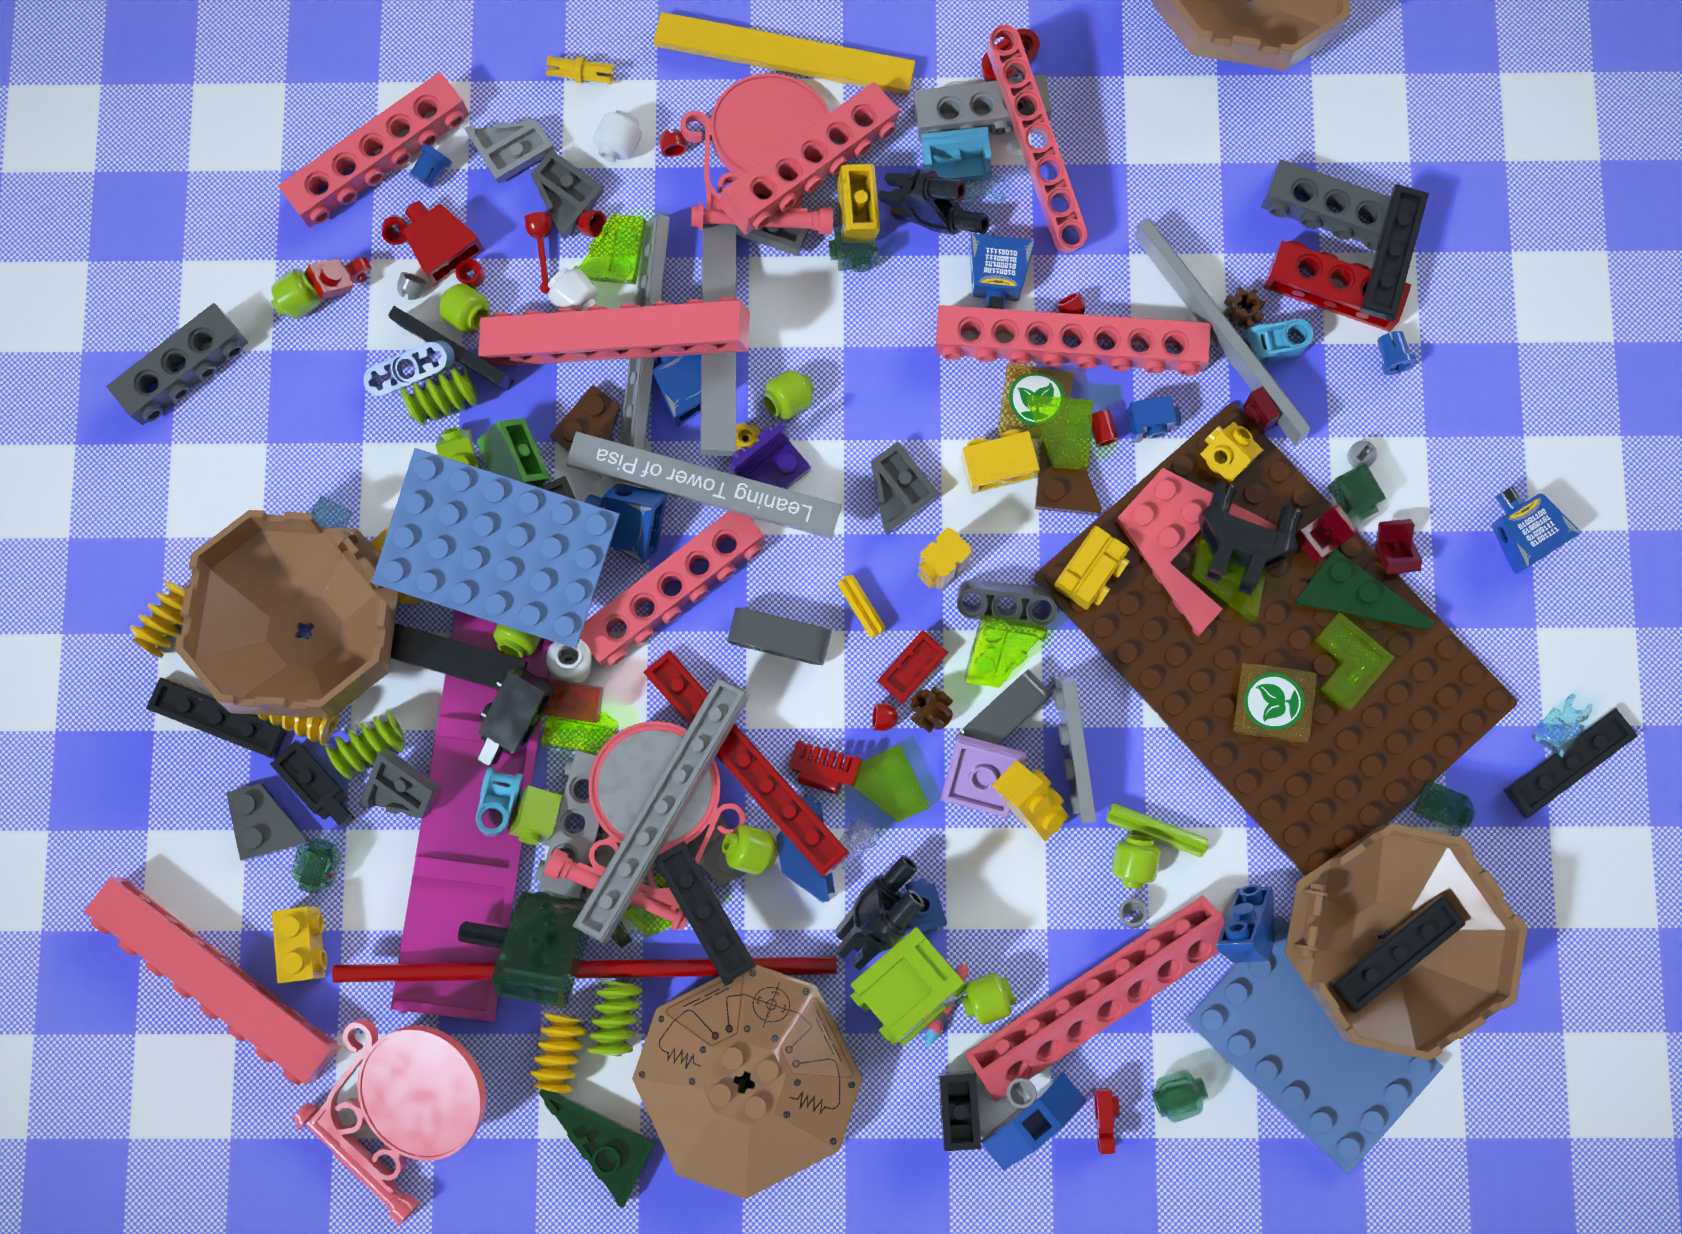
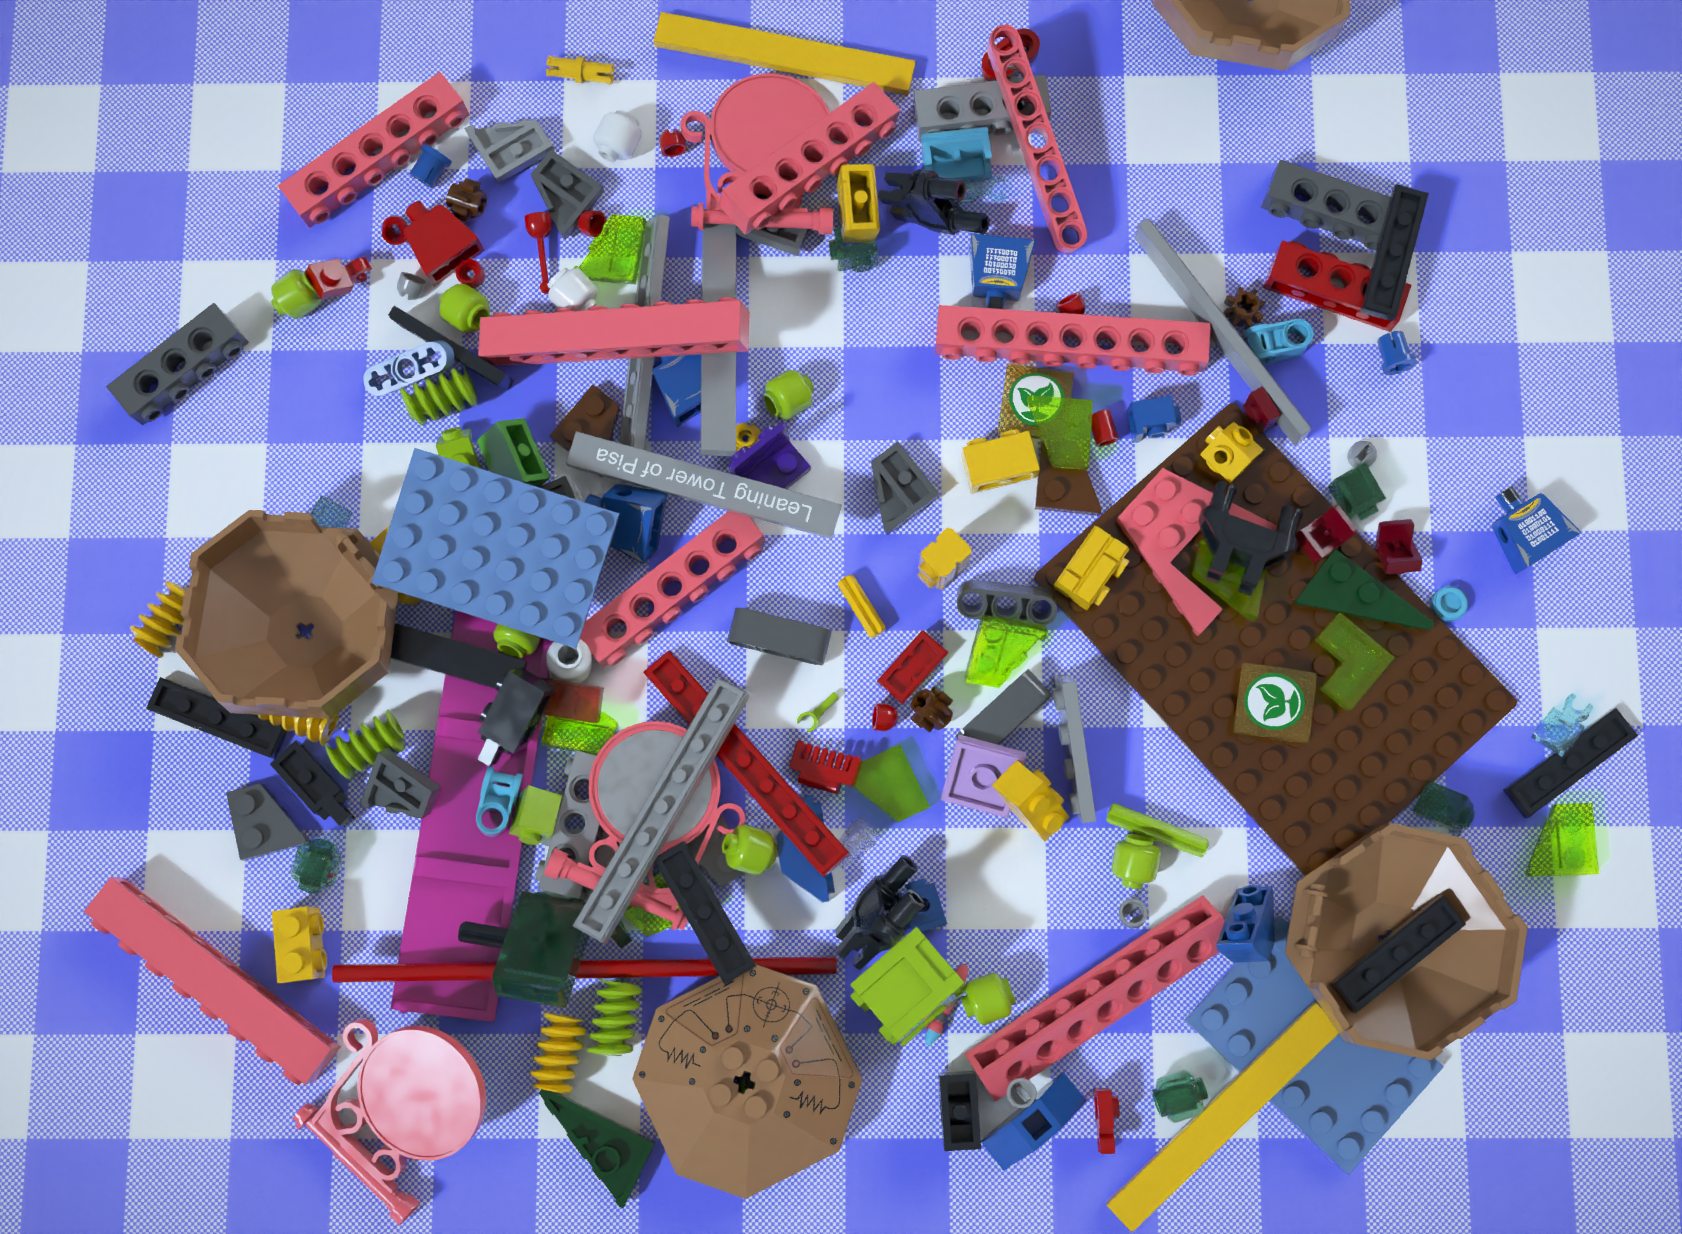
none -> reddish brown gear [446,178,487,223]
none -> lime hand [797,692,839,732]
none -> yellow tile [1106,1002,1339,1232]
none -> medium azure tile [1430,586,1468,622]
none -> clear neon green wing [1525,803,1599,877]

